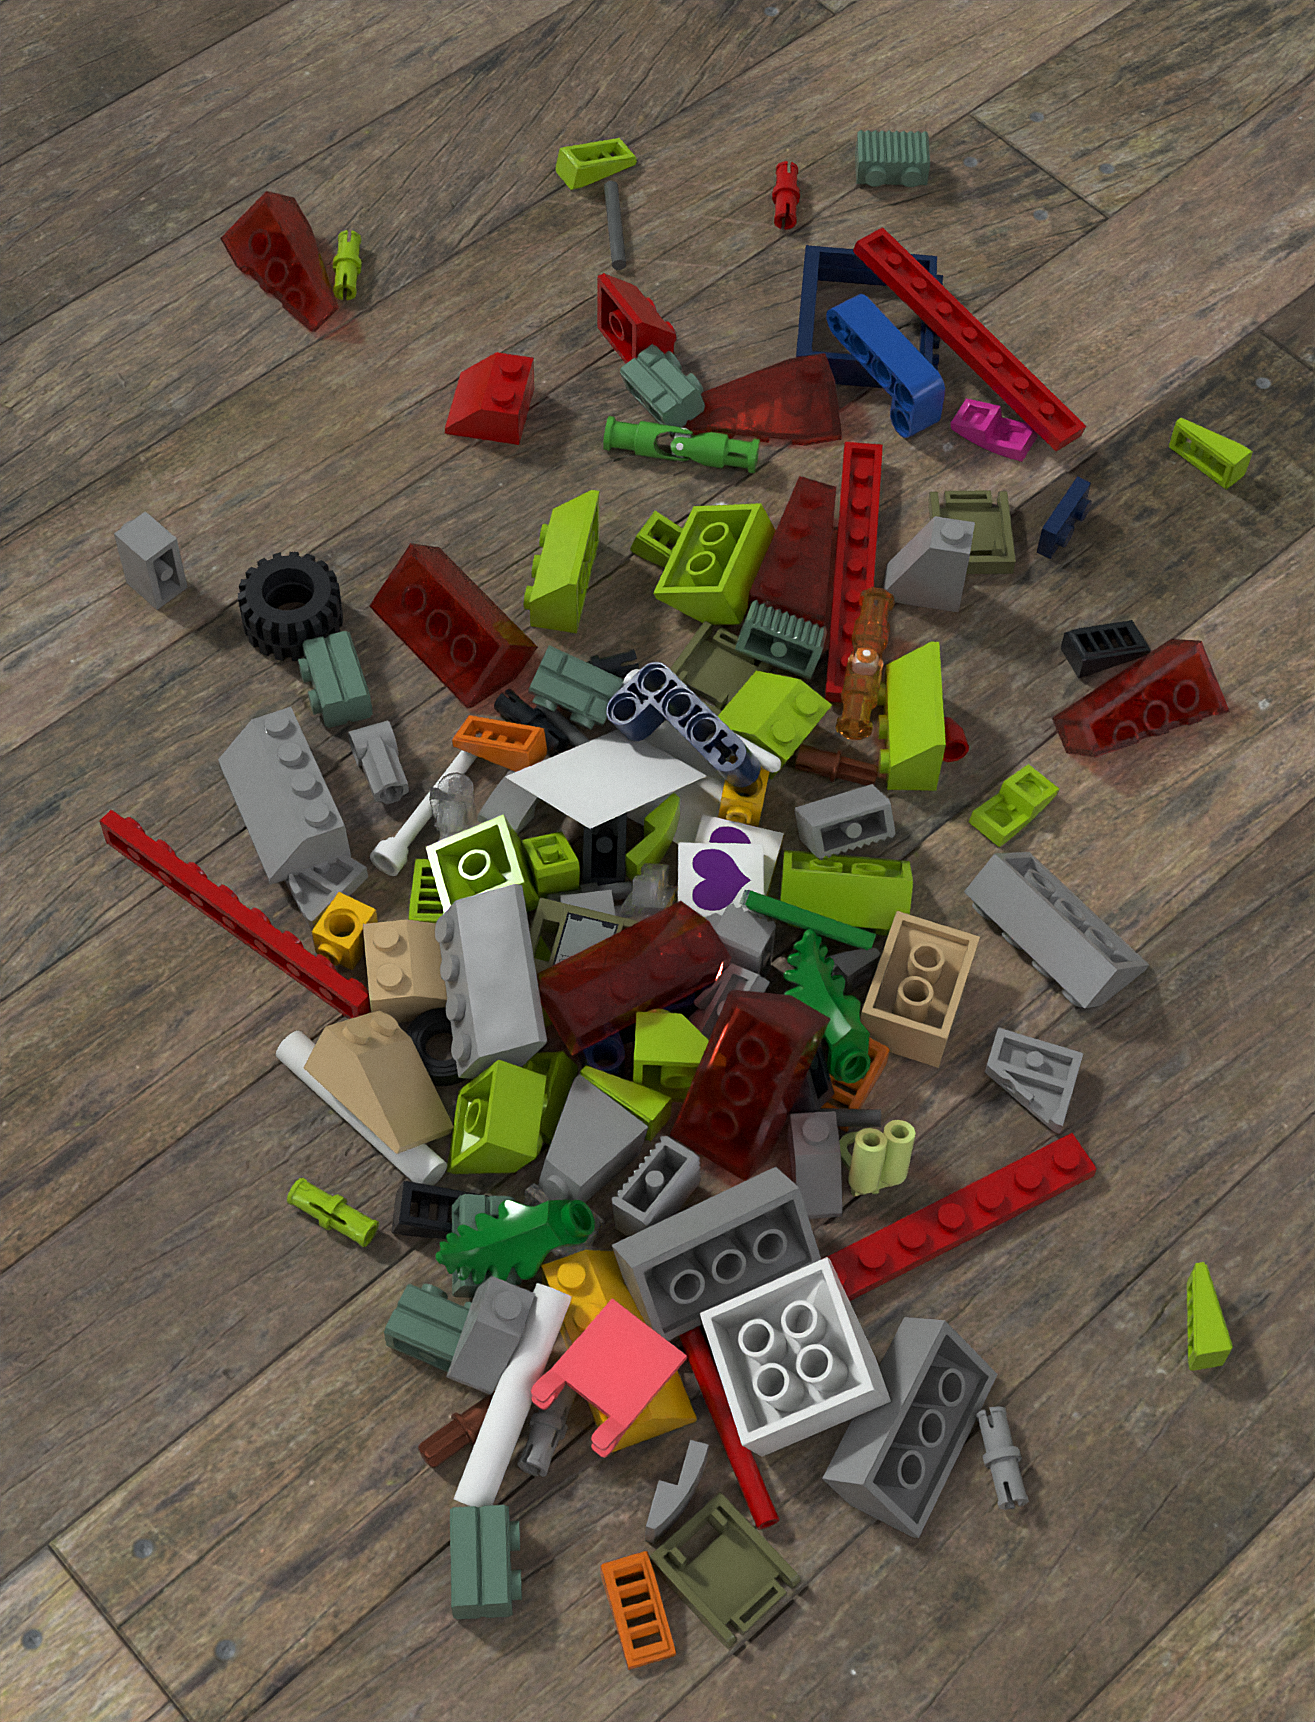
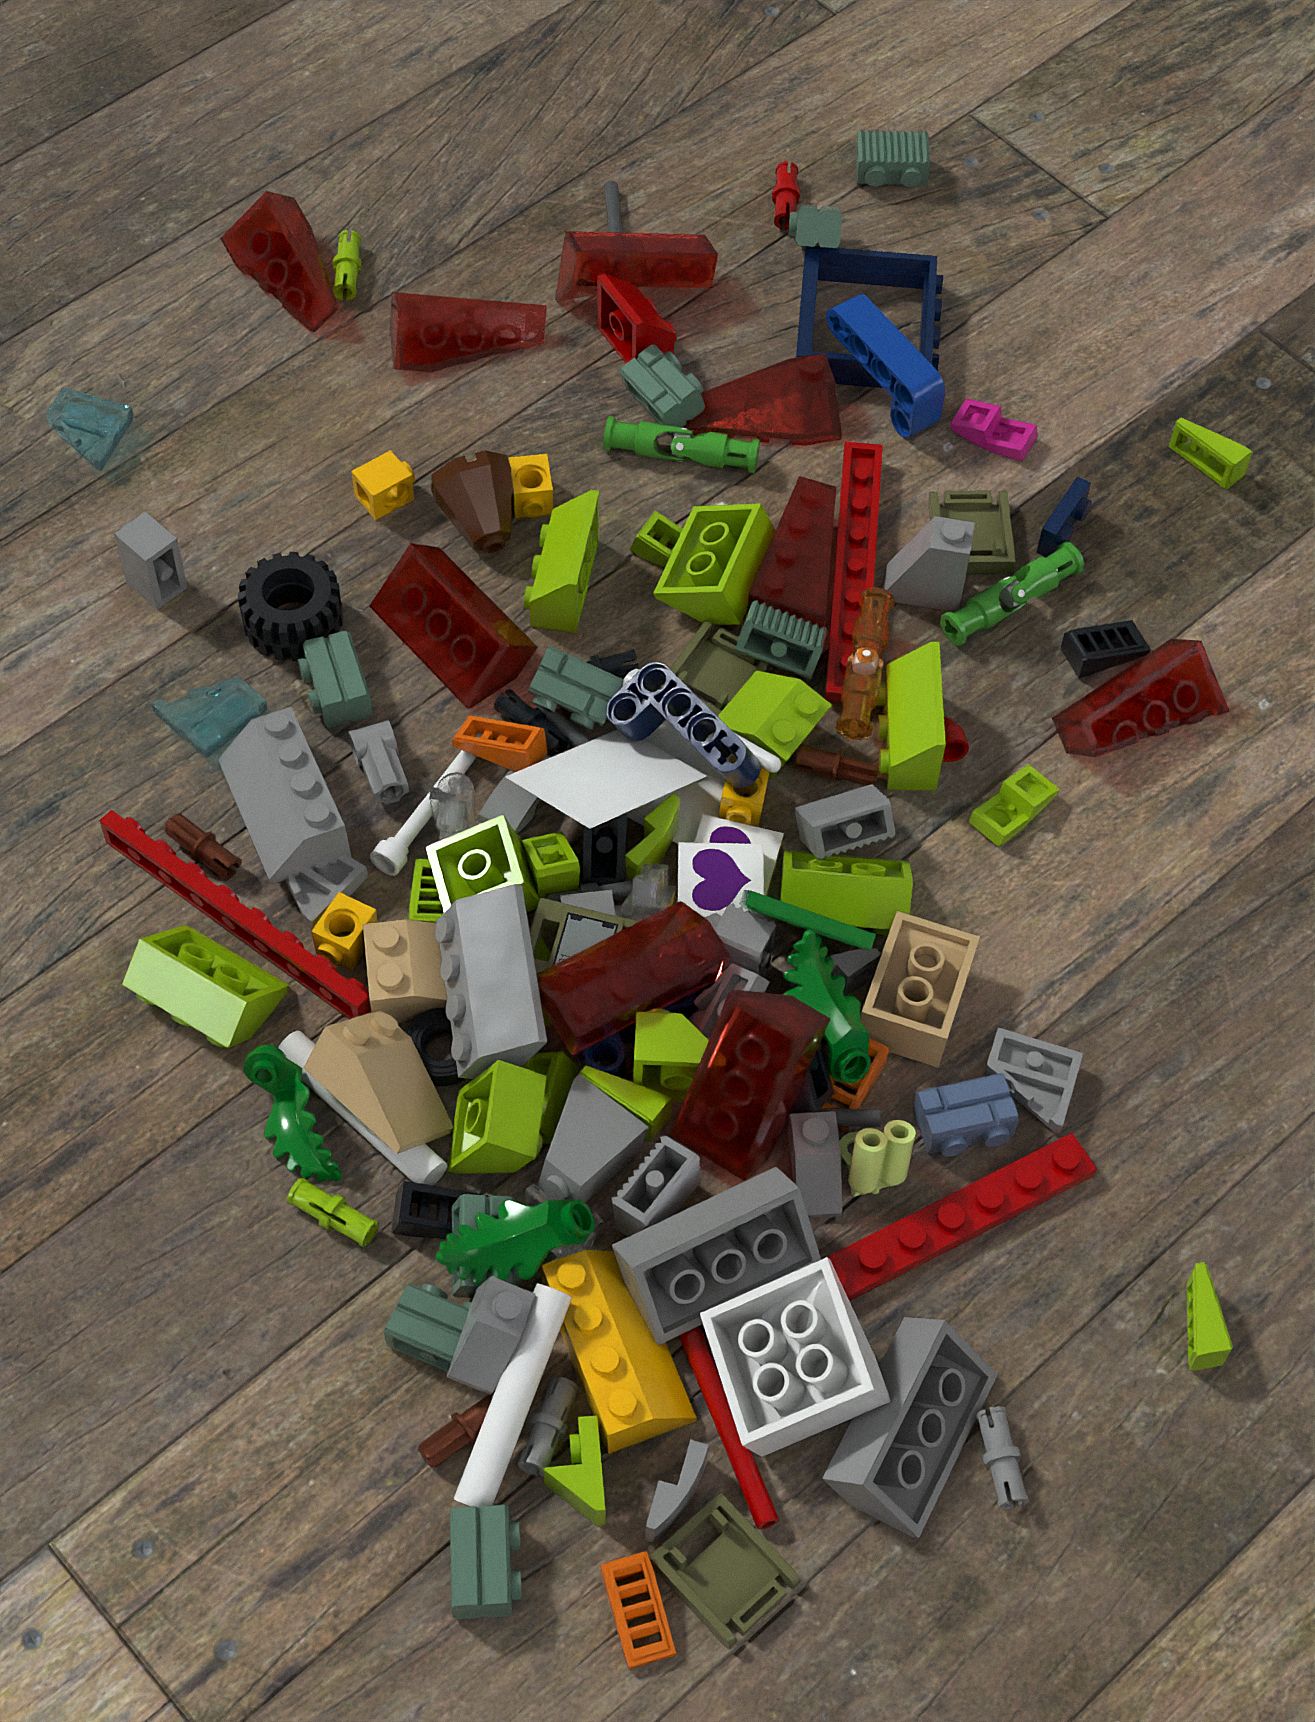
red slope [445,352,535,445] -> none
coral flag [531,1298,687,1458] -> none
lime slope [555,138,637,190] -> none
red plate [853,227,1086,452] -> none
light grey slope [964,852,1149,1008] -> none
none -> clear light blue wing [46,387,134,471]
none -> lime slope [122,924,290,1048]
none -> clear light blue wing [151,677,268,758]
none -> copper axle [164,813,242,881]
none -> green plant [243,1045,342,1182]
none -> yellow brick [351,450,415,521]
none -> clear red wedge [390,292,547,372]
none -> reddish brown cone [431,450,511,553]
none -> yellow brick [509,454,553,518]
none -> lime slope [543,1415,606,1526]
none -> clear red wedge [555,231,718,302]
none -> sand green brick [788,204,842,248]
none -> sand blue brick [913,1073,1019,1157]
none -> bright green piece [940,541,1084,646]

